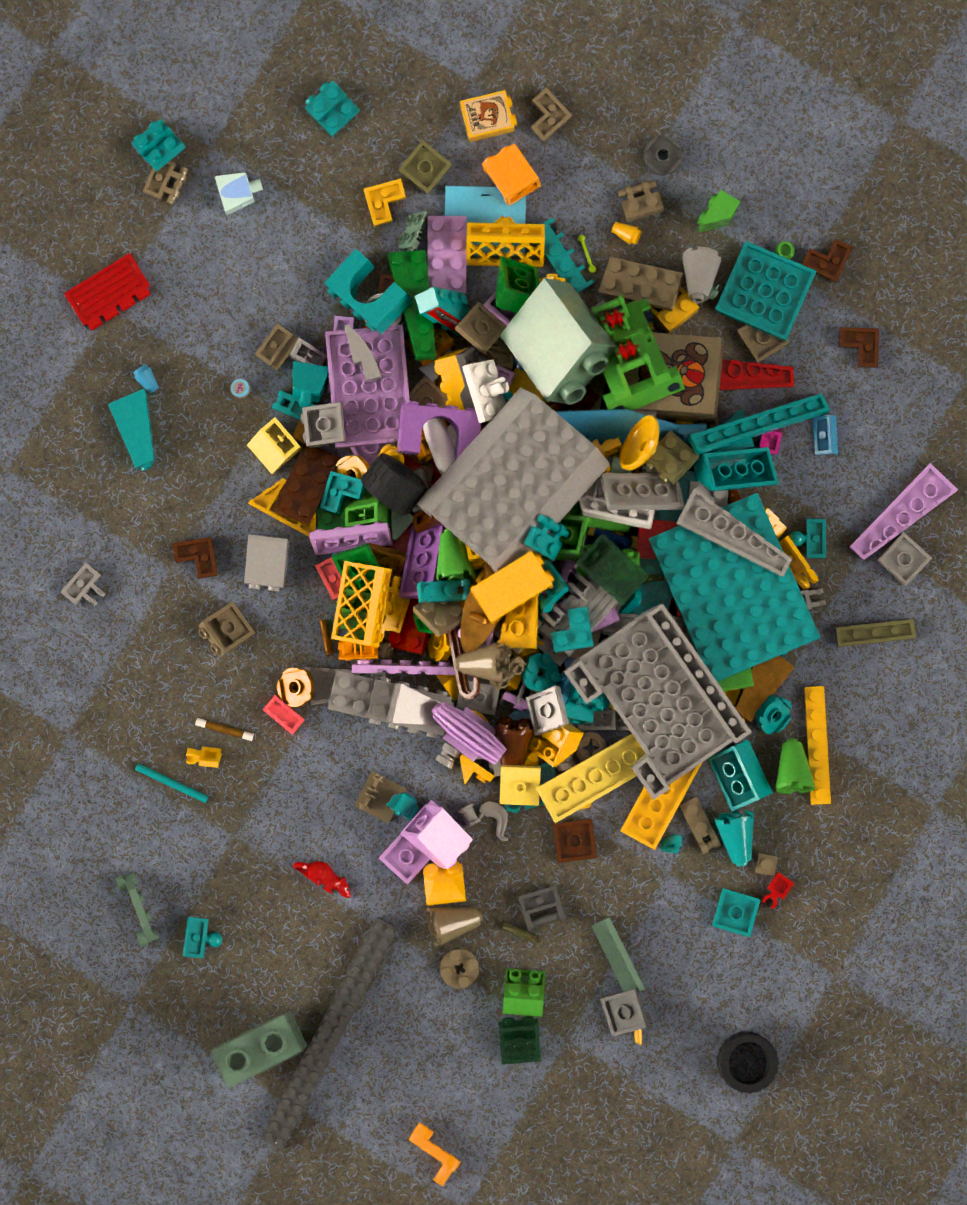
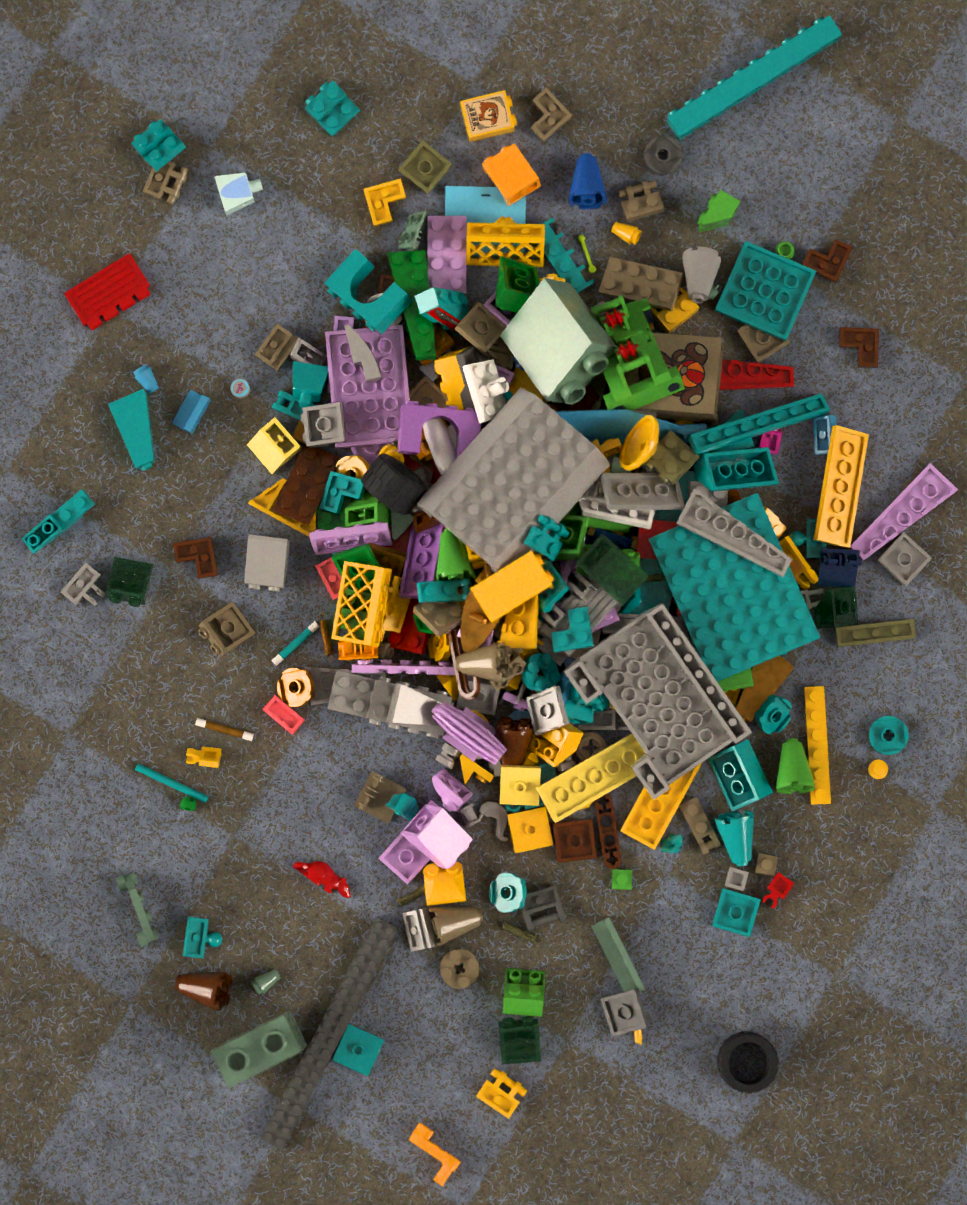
none -> teal slope [21,489,95,554]
none -> clear green plate [106,557,153,607]
none -> dark azure panel [172,390,211,434]
none -> reddish brown cone [175,972,233,1011]
none -> green hinge [180,796,196,811]
none -> sand green cone [250,969,281,996]
none -> teal bar [271,621,320,666]
none -> teal plate [332,1024,384,1076]
none -> olive piece [392,885,426,908]
none -> light grey plate [402,908,436,952]
none -> lavender slope [432,768,473,812]
none -> yellow plate [476,1068,527,1119]
none -> plate [489,873,527,913]
none -> yellow plate [506,807,554,853]
none -> blue cone [568,153,607,210]
none -> reddish brown beam [594,794,621,869]
none -> bright green plate [611,869,632,890]
none -> teal brick [667,15,842,140]
none -> light grey plate [724,867,749,891]
none -> yellow plate [813,425,869,548]
none -> clear green slope [814,586,858,629]
none -> dark blue hinge [817,548,862,588]
none -> teal plate [868,716,909,755]
none -> yellow plate [868,760,888,779]

